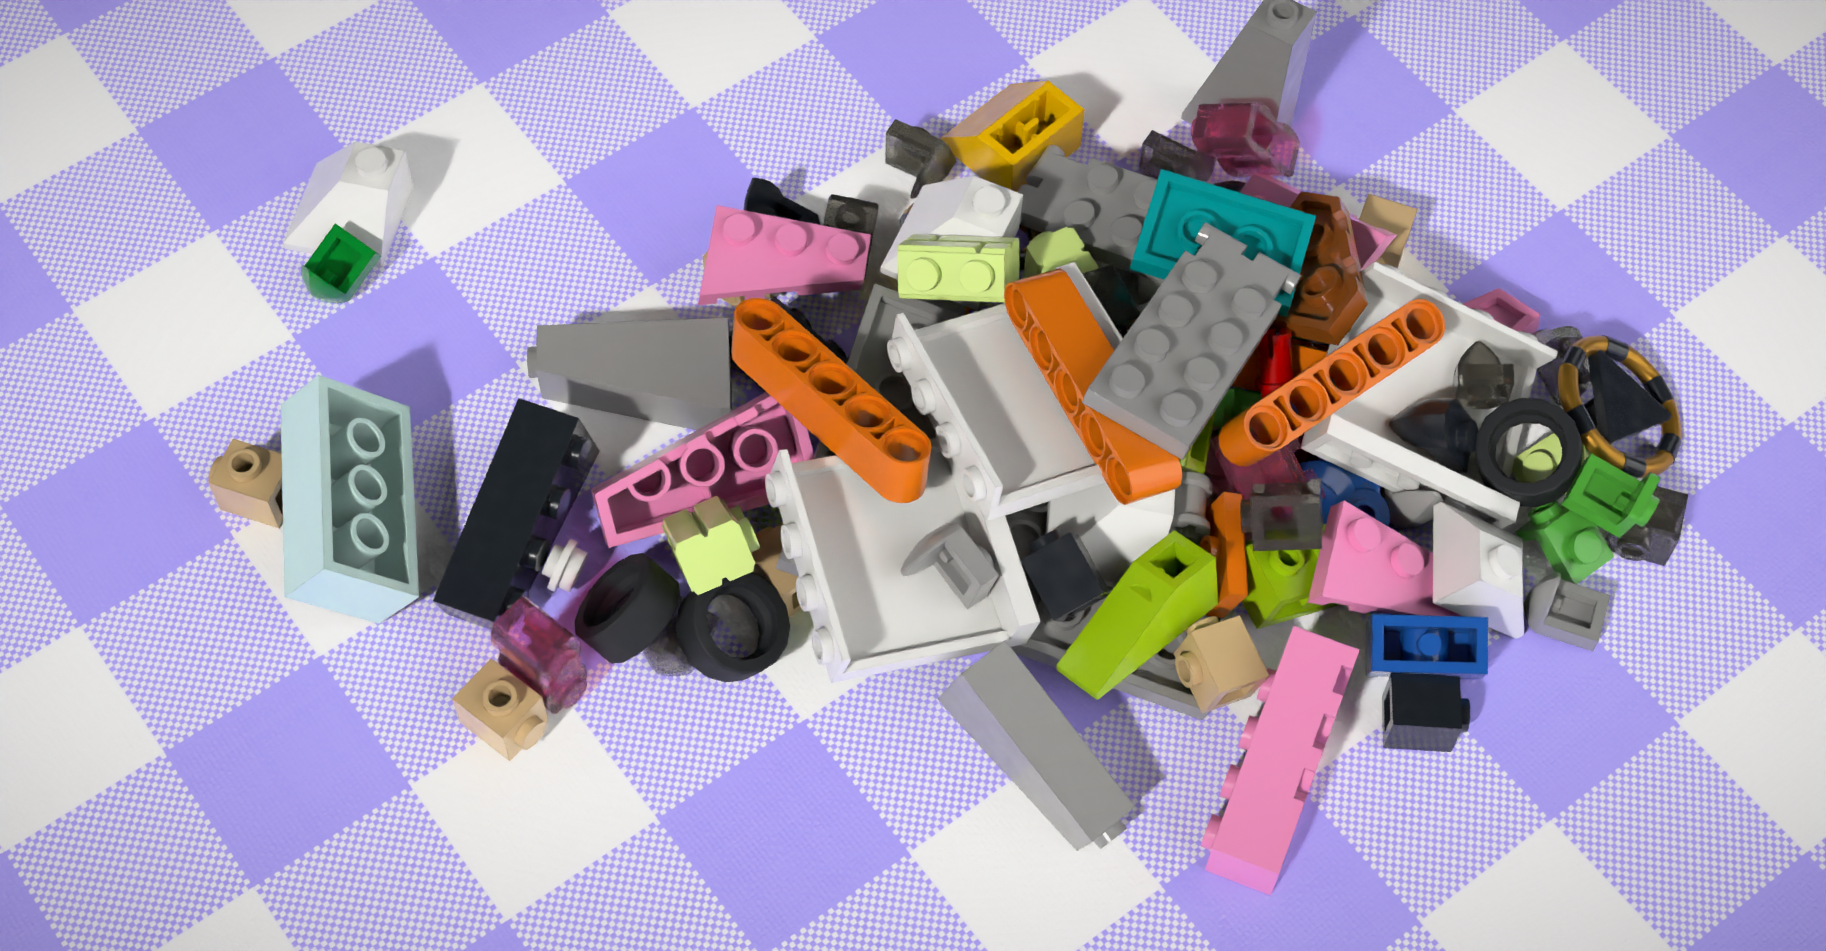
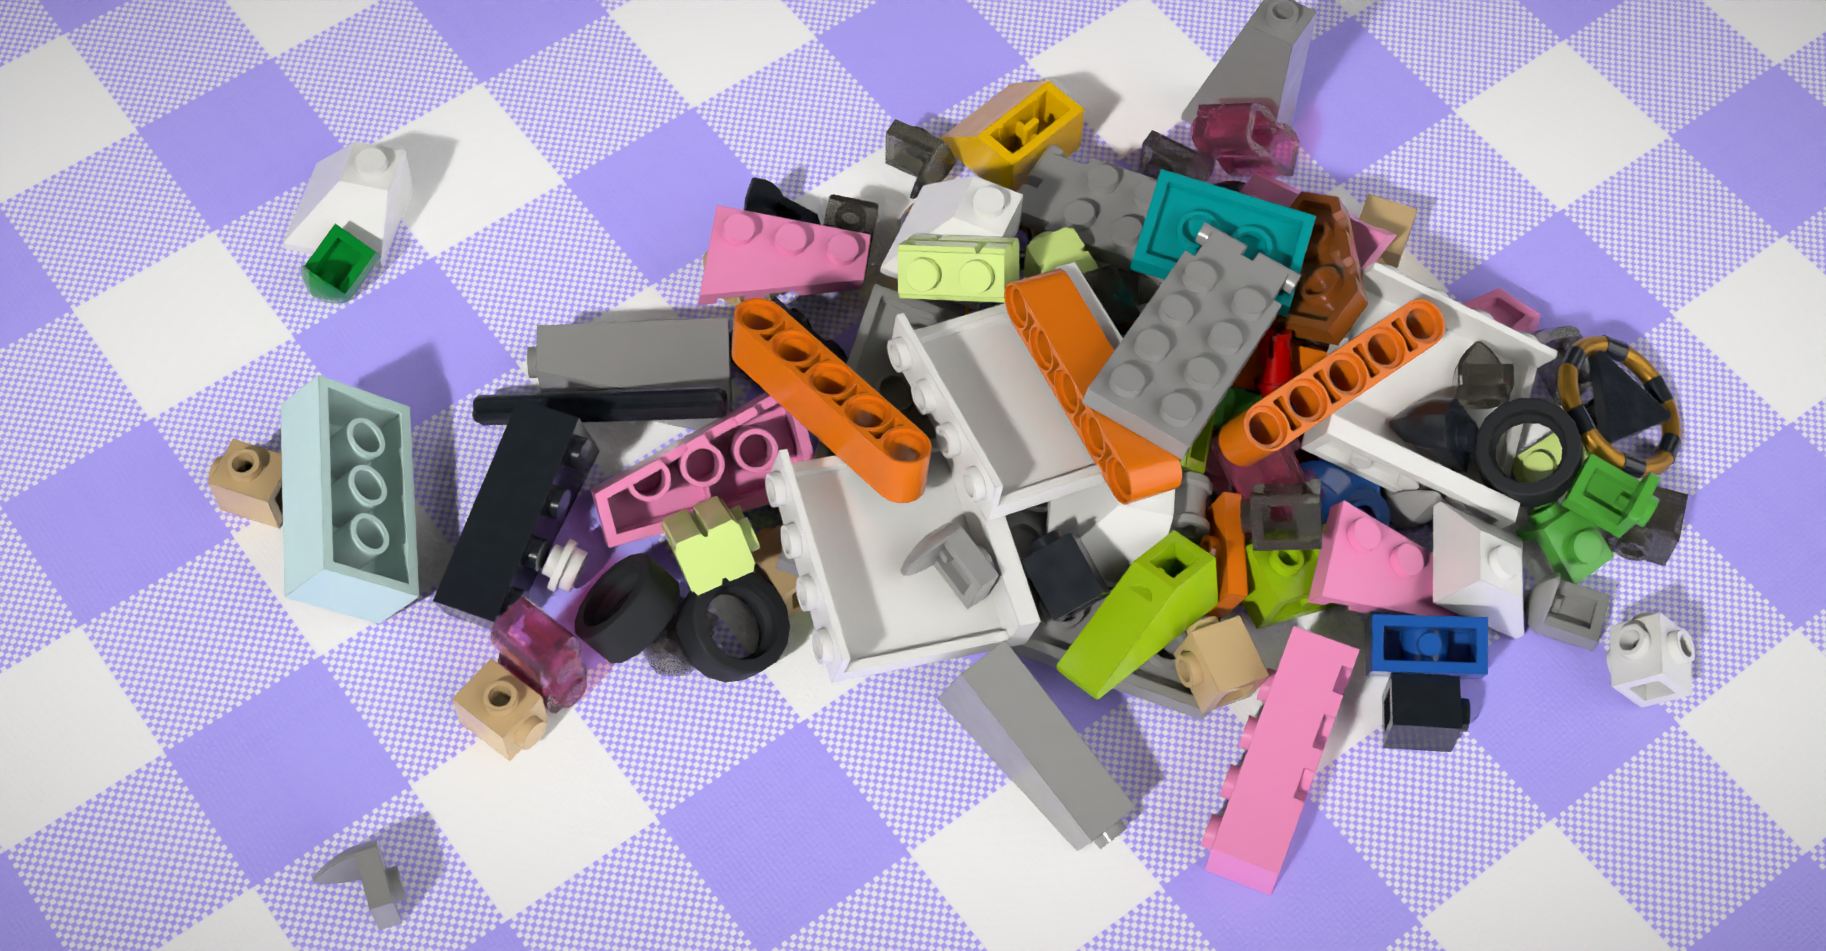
none -> light grey plate [312,838,407,931]
none -> black axle [472,387,728,426]
none -> white brick [1606,612,1695,708]

